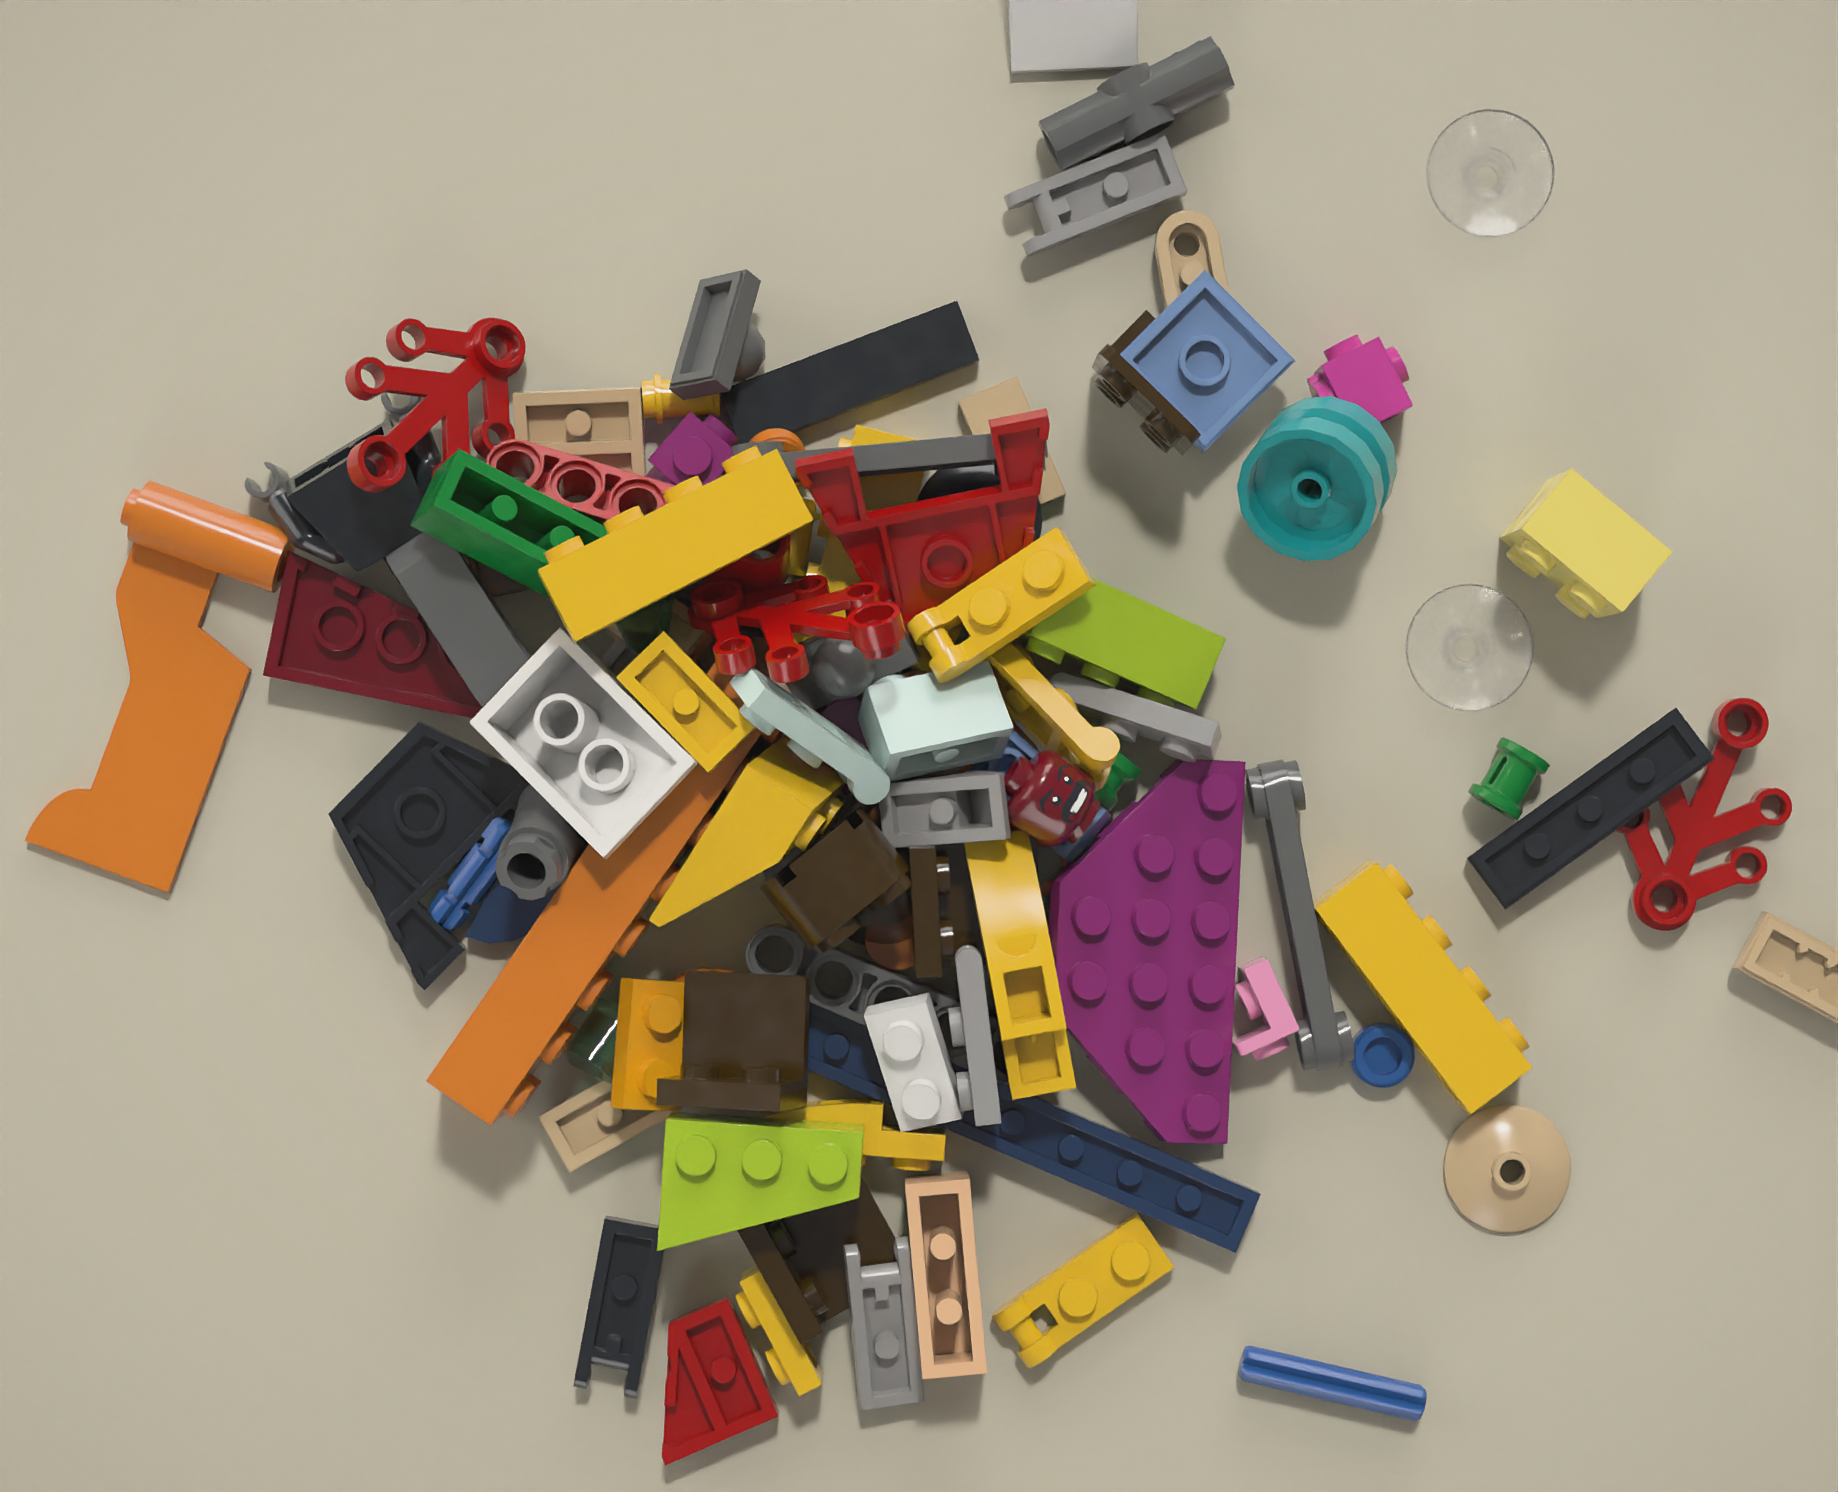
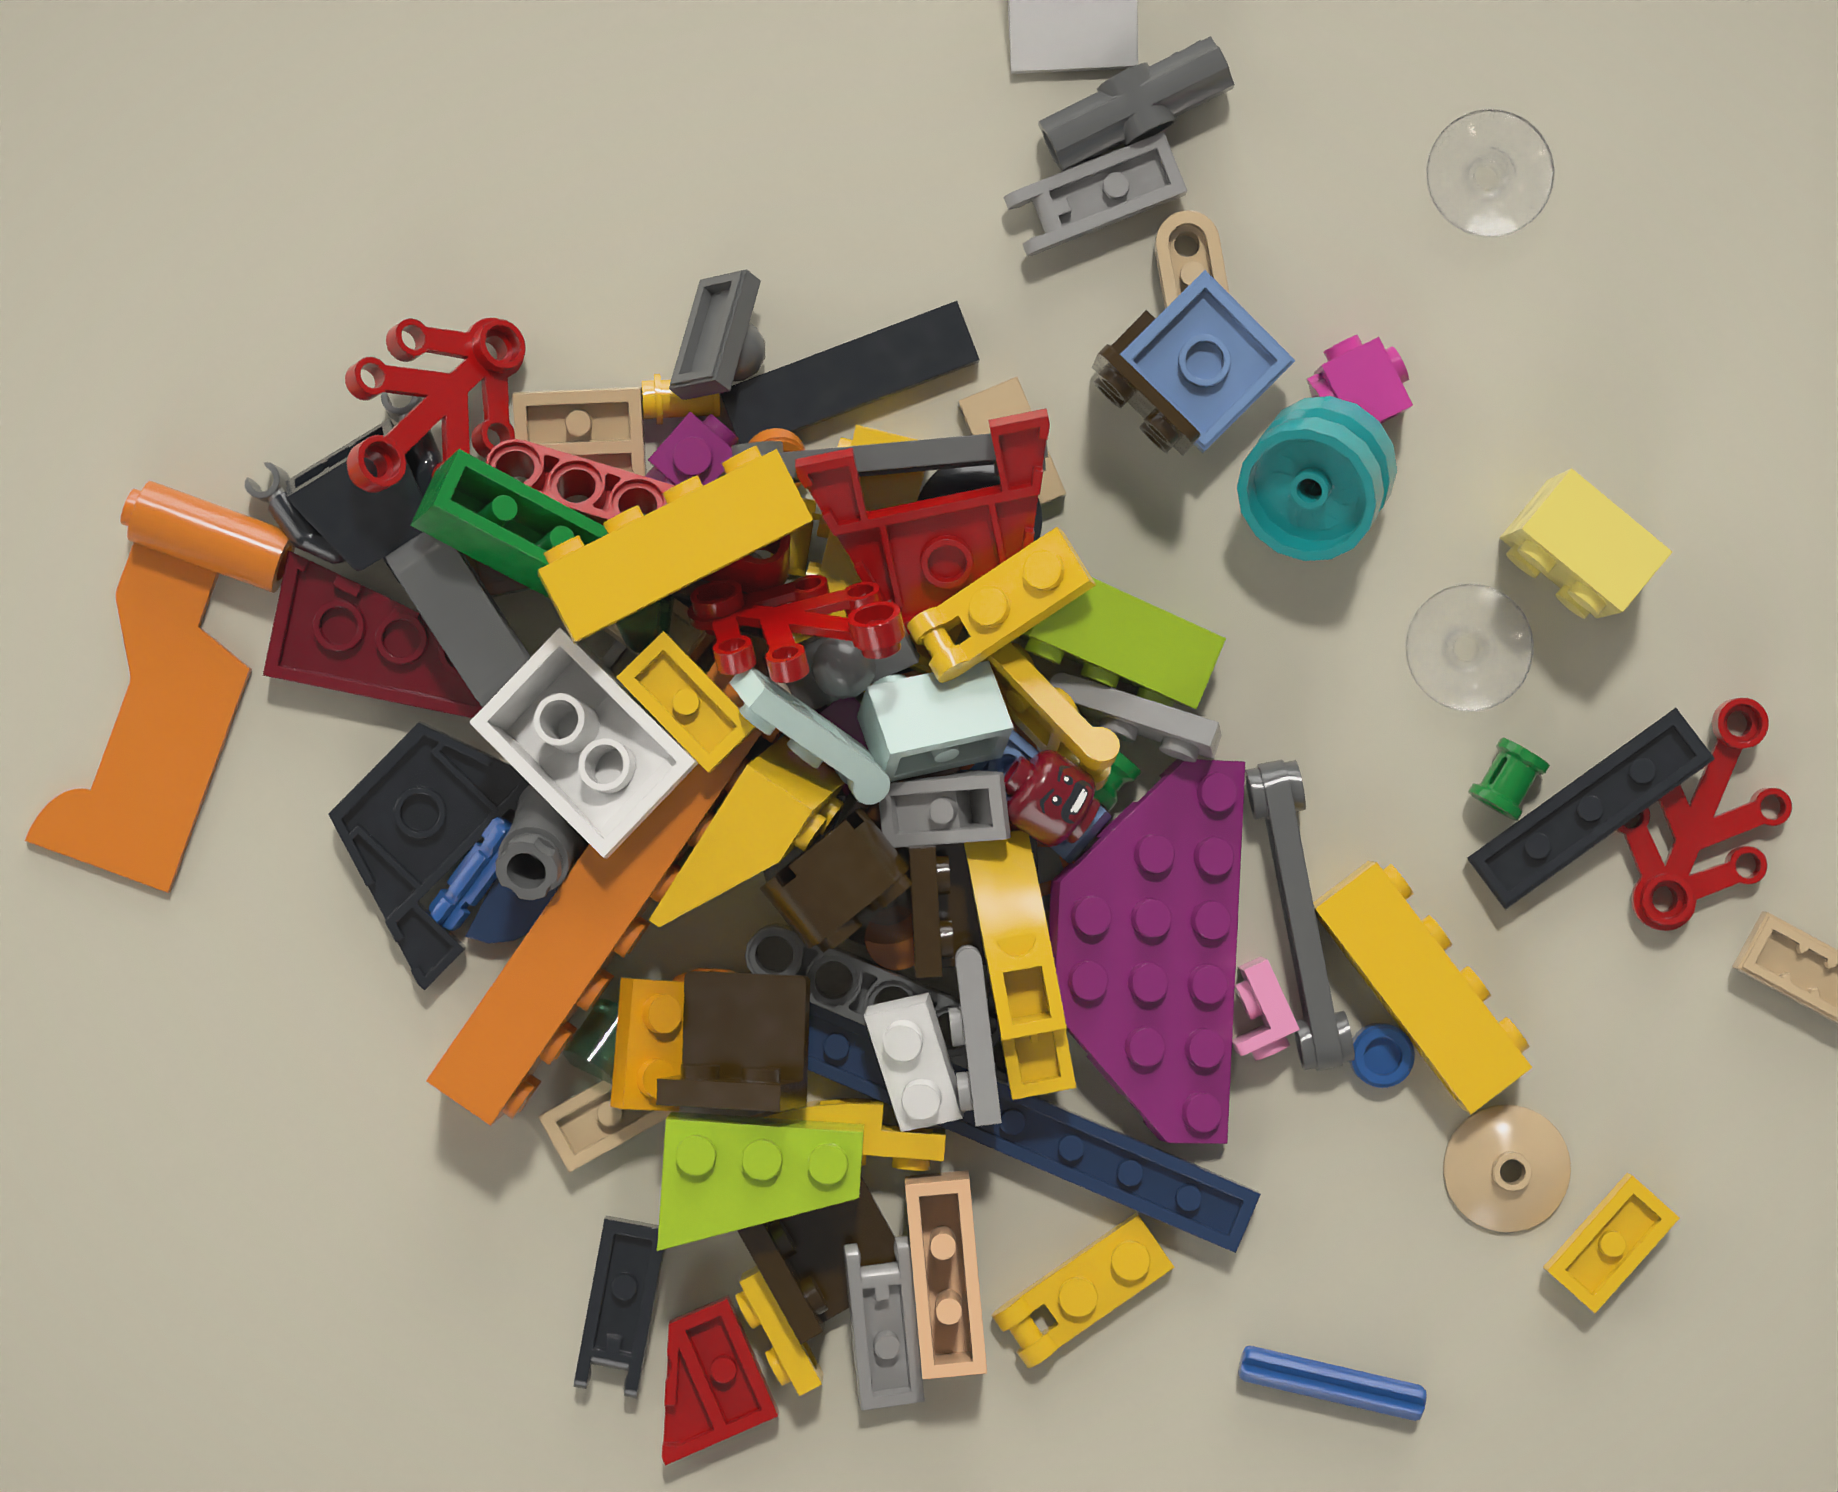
none -> yellow plate [1543,1173,1680,1313]

